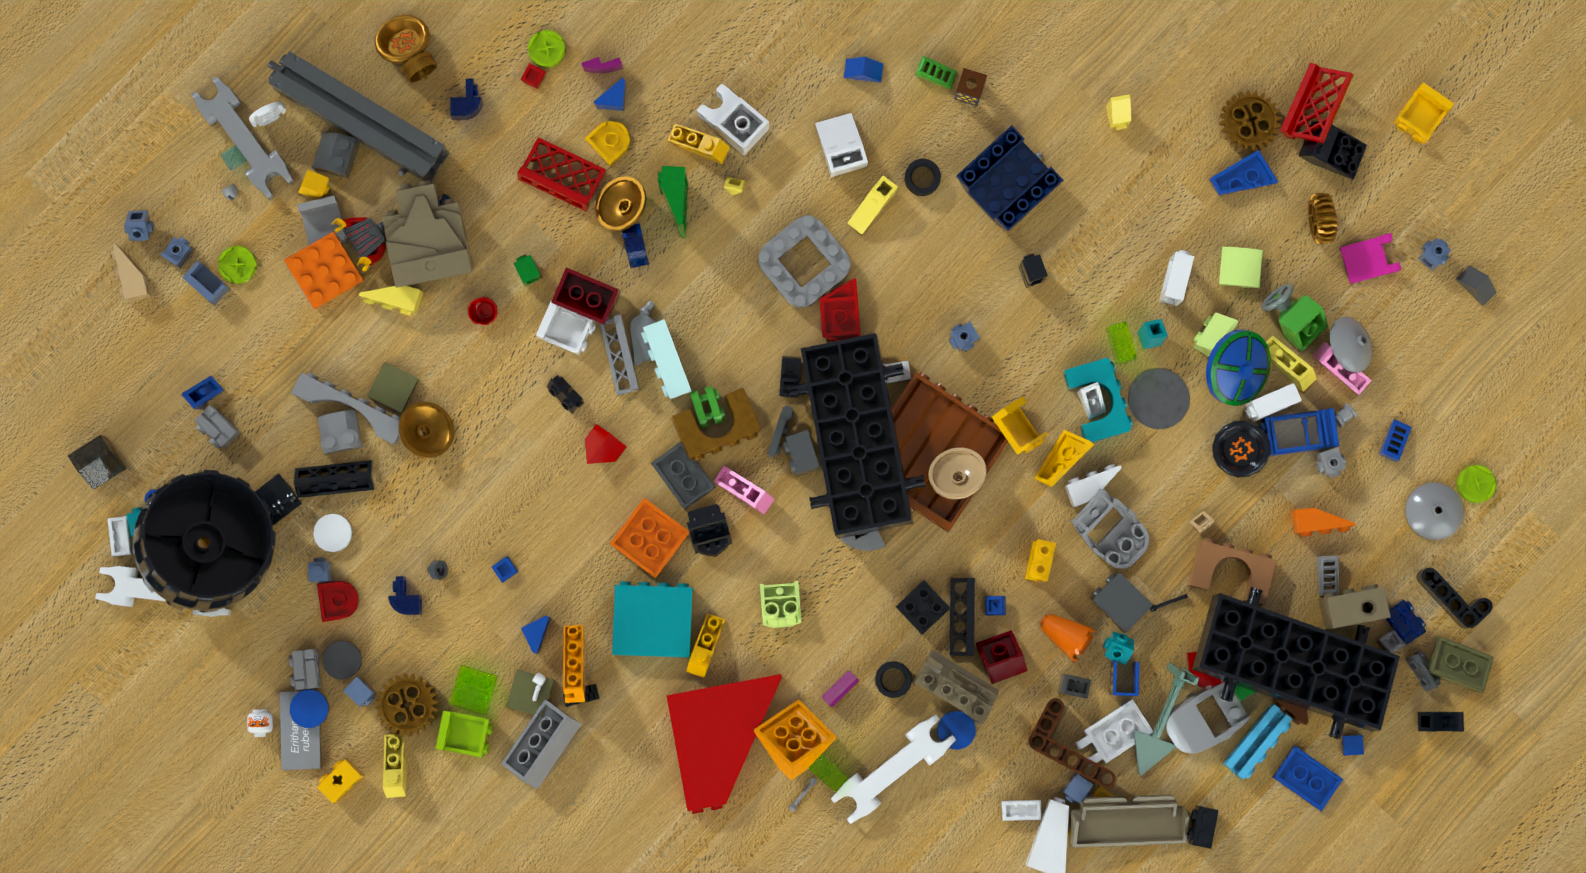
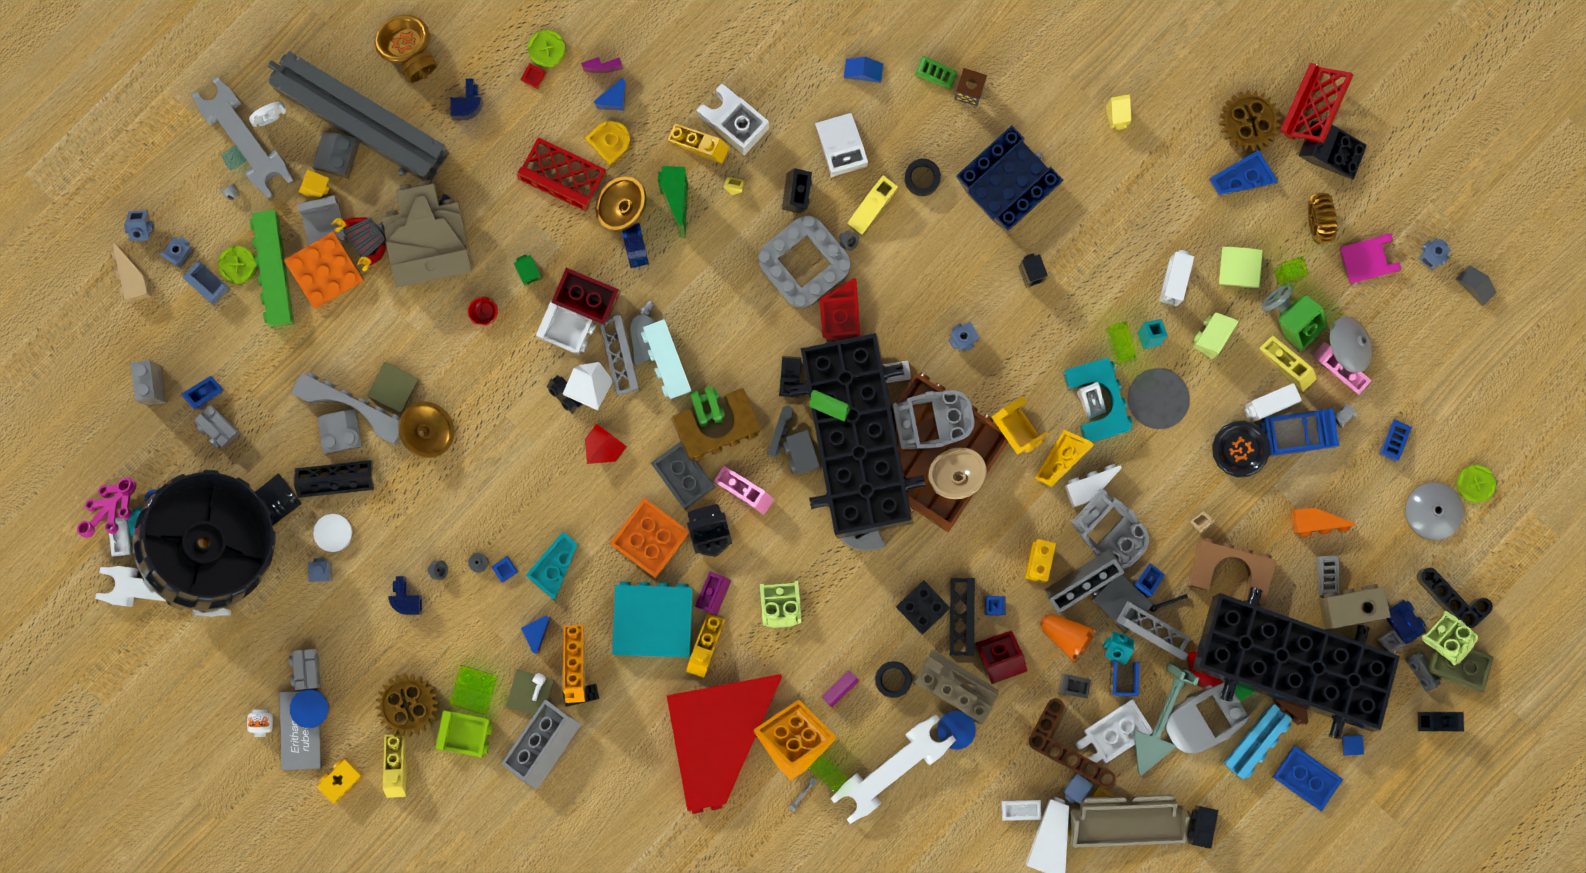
clear smoke slope [68,435,127,490] -> none
red tile [317,581,359,622] -> none
dark grey tile [322,641,362,679] -> none
sand blue brick [343,677,376,707] -> none
light yellow slope [359,286,423,316] -> none
blue dish [1206,329,1271,406] -> none
light grey brick [1316,447,1346,478] -> none
yellow panel [1393,82,1454,144] -> none
none -> dark pink plant [77,478,136,538]
none -> light grey brick [130,360,166,406]
none -> bright green brick [250,210,294,328]
none -> dark grey tile [468,553,488,572]
none -> teal wing [525,532,578,601]
none -> white slope [563,362,613,410]
none -> magenta slope [695,571,731,615]
none -> black brick [782,168,812,213]
none -> bright green slope [810,390,850,421]
none -> dark grey tile [839,230,859,251]
none -> light grey slope [892,390,974,449]
none -> dark grey brick [1045,549,1125,613]
none -> light grey fence [1116,601,1191,661]
none -> blue slope [1133,563,1165,598]
none -> clear neon green panel [1274,256,1309,287]
none -> yellowish green slope [1422,611,1478,665]

